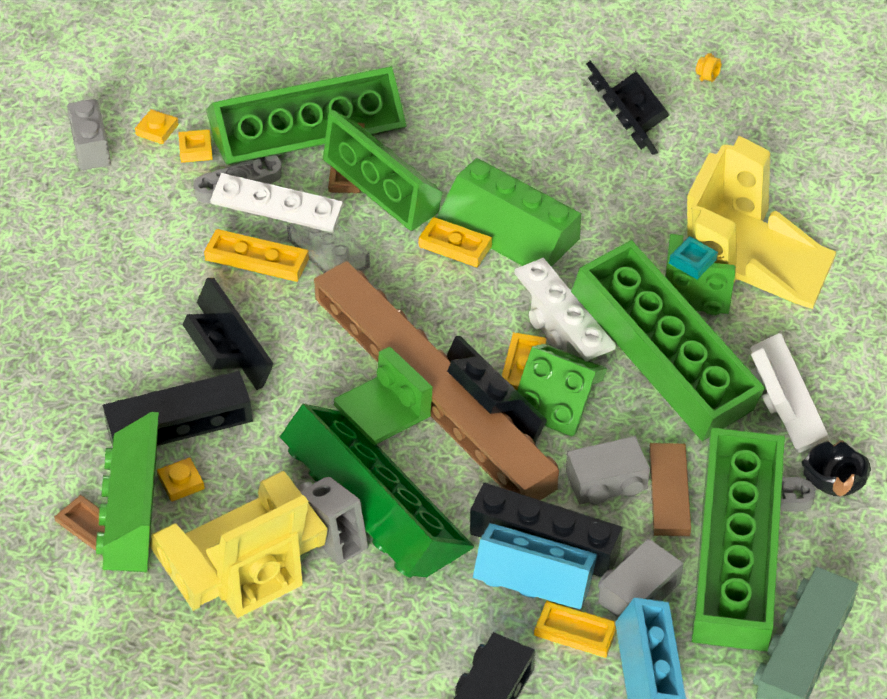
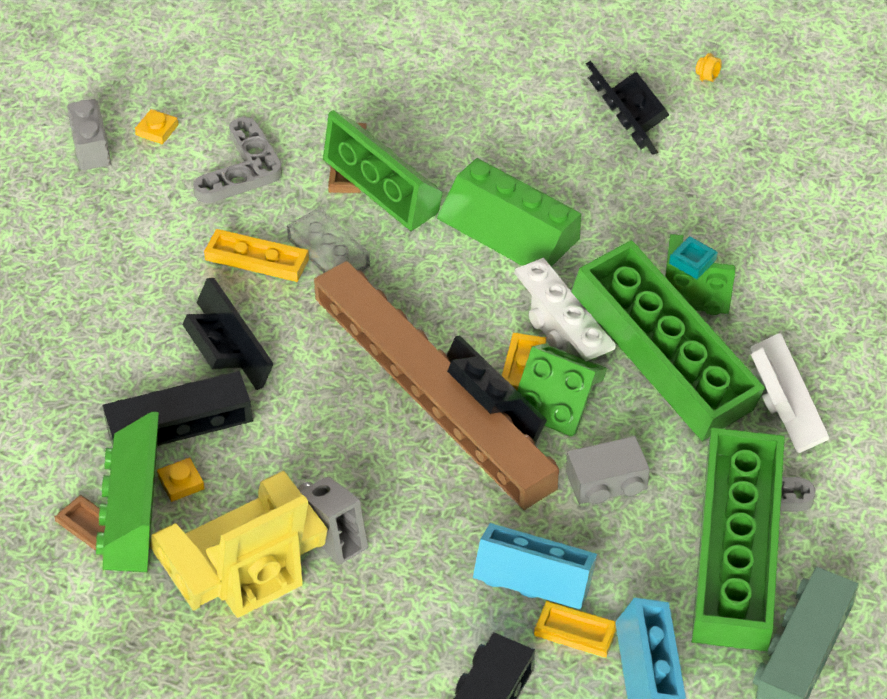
yellow plate [178,129,213,163] -> none
bright green slope [206,66,407,165] -> none
white bracket [210,173,344,233] -> none
green slope [280,403,475,578] -> none
bright green bracket [334,347,433,445] -> none
yellow plate [418,217,492,268] -> none
black brick [470,482,623,577] -> none
light grey brick [598,538,683,618] -> none
medium nougat tile [649,443,691,536] -> none
light yellow piece [687,136,836,309] -> none
black hair [801,440,871,497] -> none

